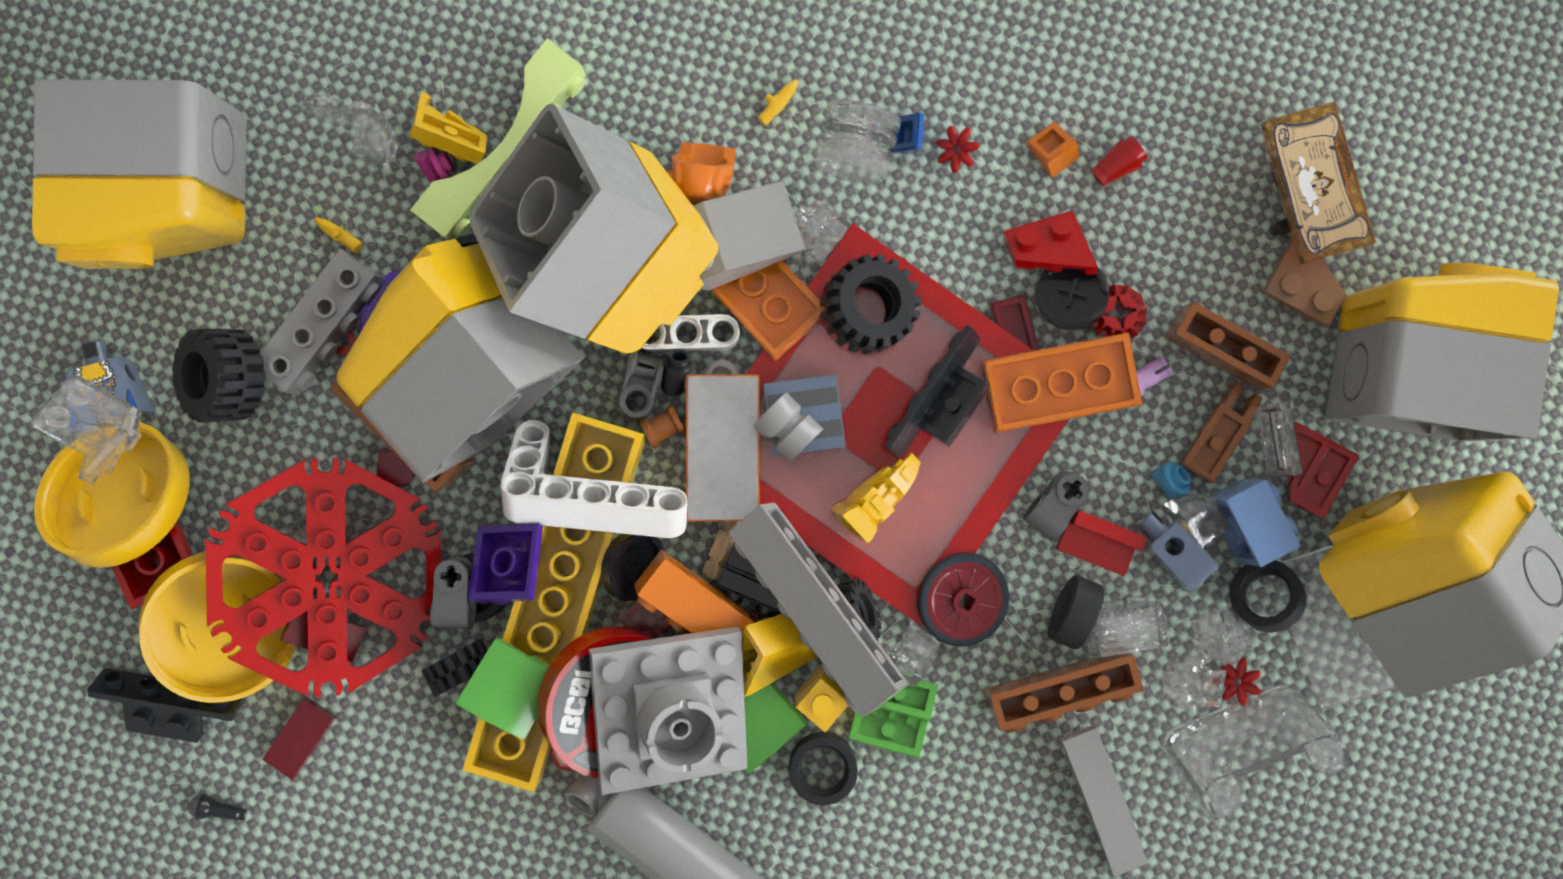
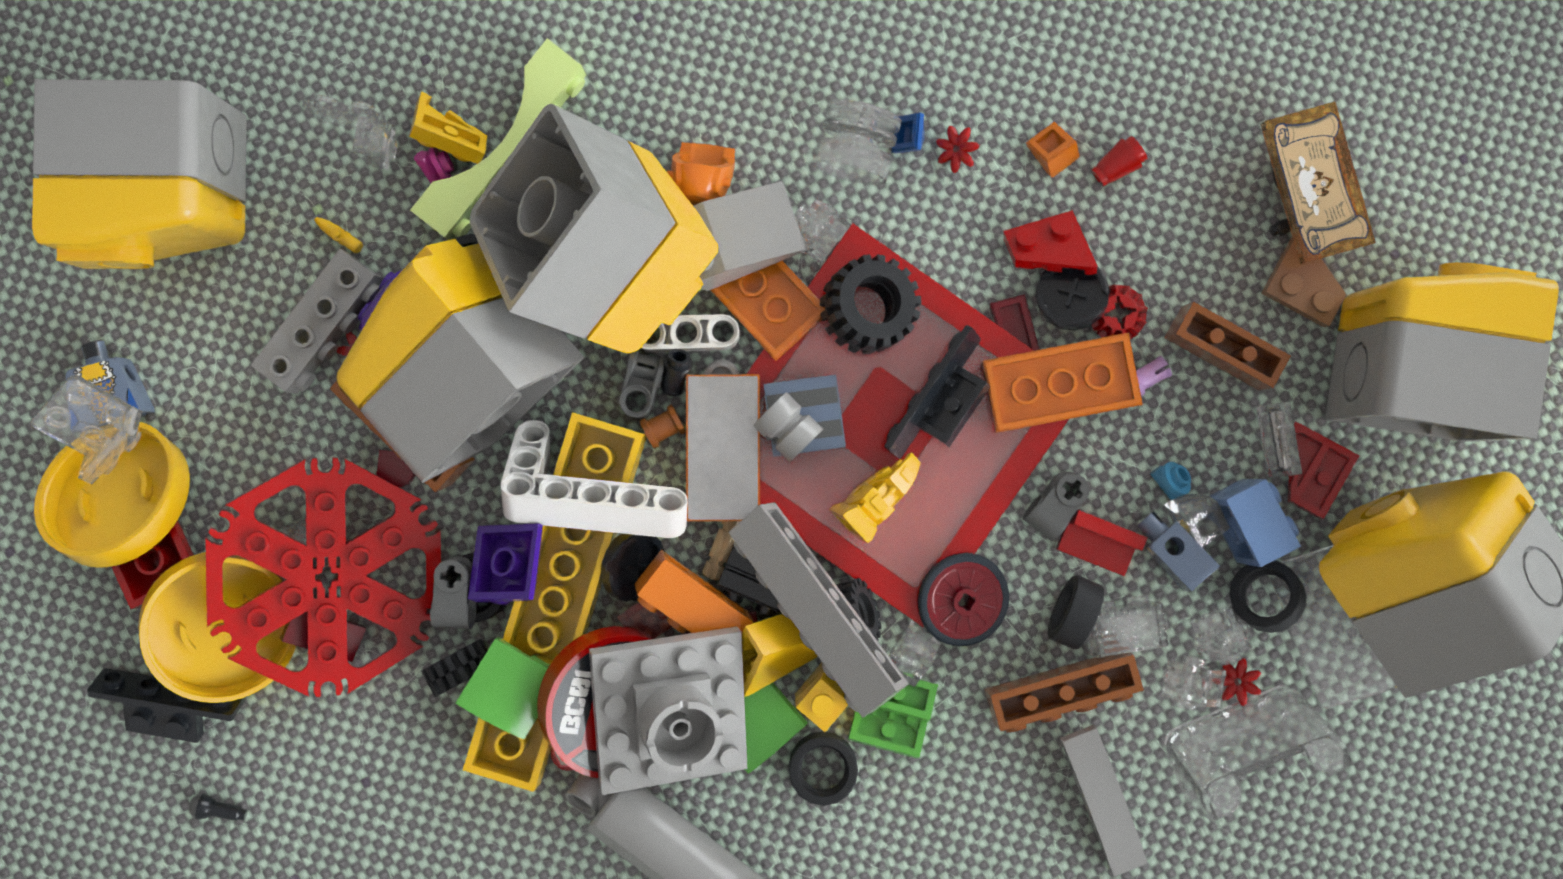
black tyre [172,329,266,423] -> none
dark red tile [262,697,337,780] -> none
yellow helmet [758,79,799,126] -> none
dark orange hinge [1179,381,1263,484] -> none

